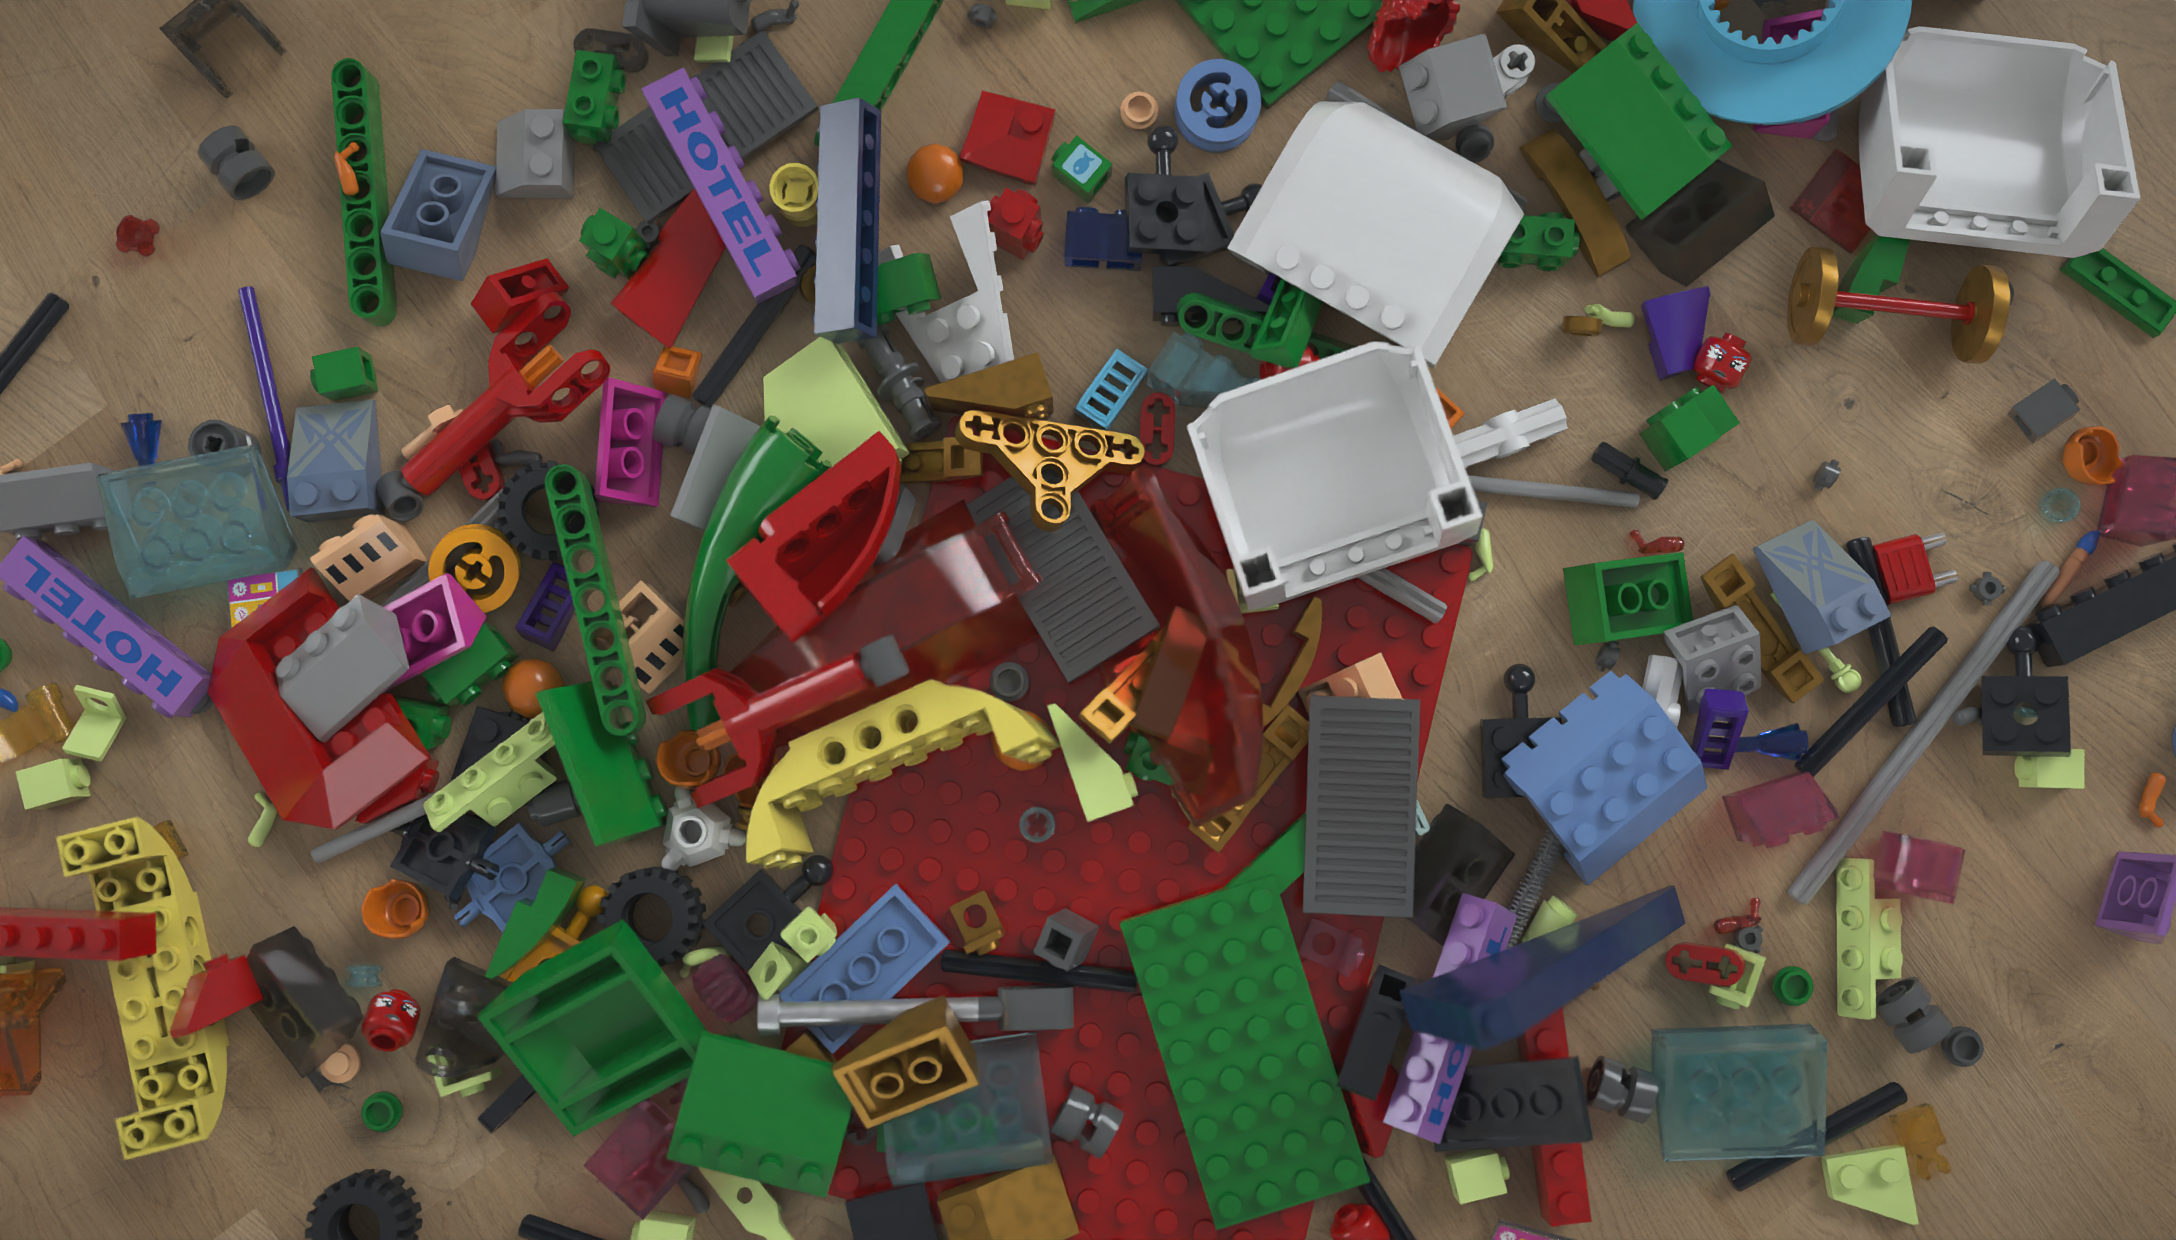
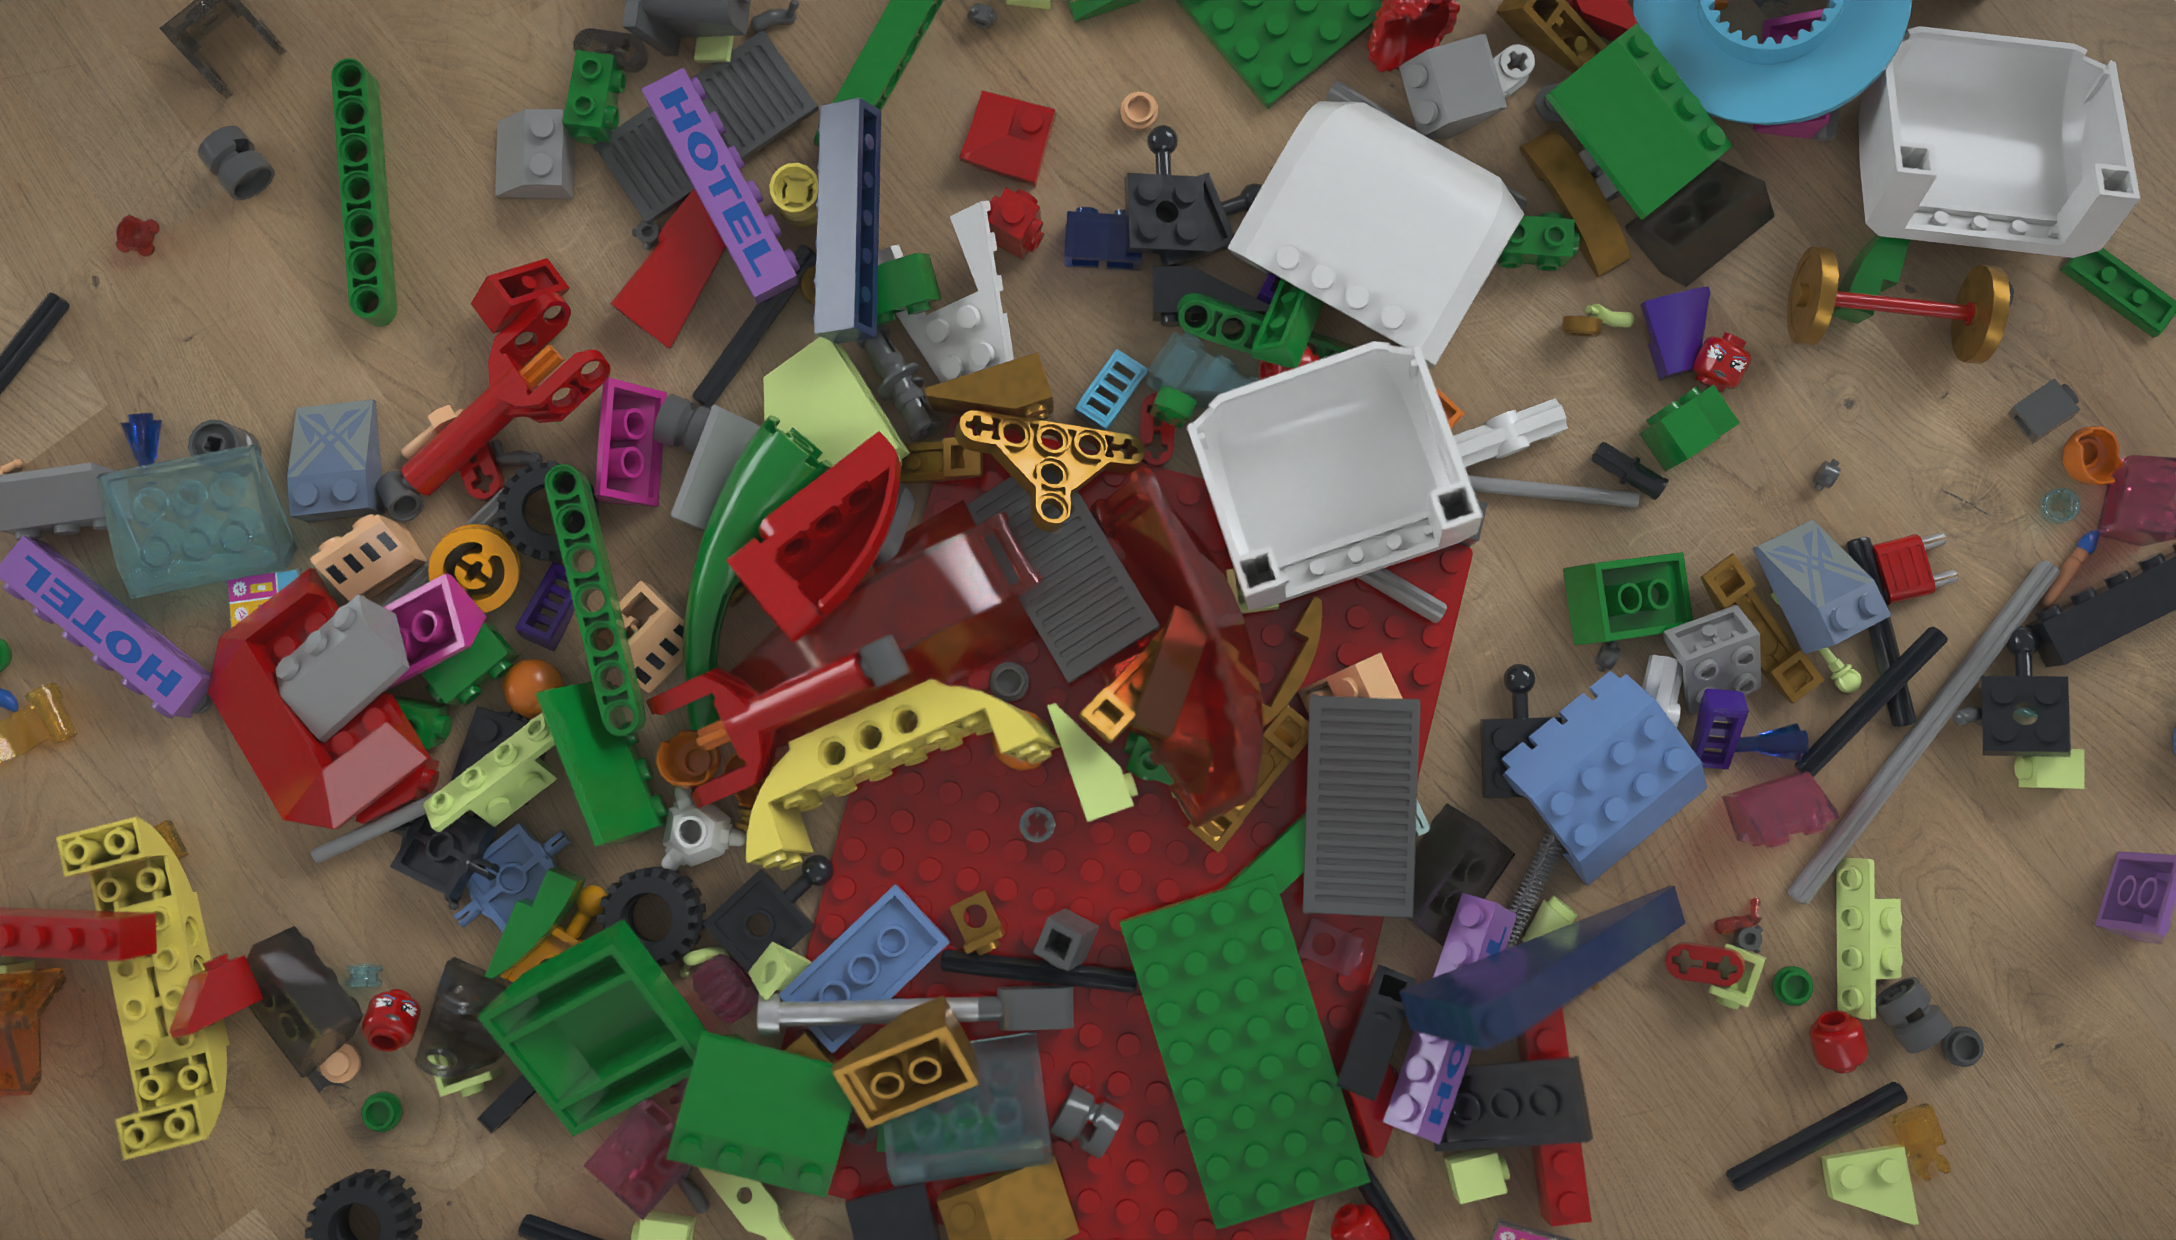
yellowish green brick [16,758,91,810] -> none
yellowish green bracket [62,685,127,762] -> none
dark purple bar [238,287,290,511] -> none
yellowish green piece [248,792,278,847] -> none
green brick [310,346,378,401] -> none
orange piece [334,142,360,196] -> none
orange hair [361,879,430,940] -> none
sand blue slope [380,149,496,281] -> none
dark grey brick [527,779,582,827] -> none
green brick [579,208,649,280] -> none
orange slope [653,346,702,398] -> none
yellowish green bracket [781,907,837,963] -> none
orange hair [906,143,964,204] -> none
green brick [1051,135,1113,204] -> none
medium blue wheel [1174,59,1261,152] -> none
dark grey plate [1455,125,1494,162] -> none
yellowish green piece [1468,528,1493,582] -> none
dark grey wheel [1585,1056,1659,1124] -> none
clear red piece [1630,529,1685,554] -> none
clear light blue slope [1651,1024,1828,1161] -> none
clear red piece [1789,148,1871,254] -> none
clear pink brick [1873,831,1965,905] -> none
dark grey piece [1969,572,2005,606] -> none
orange piece [2139,772,2166,828] -> none
none -> green piece [1150,386,1197,429]
none -> red head [1809,1010,1868,1073]

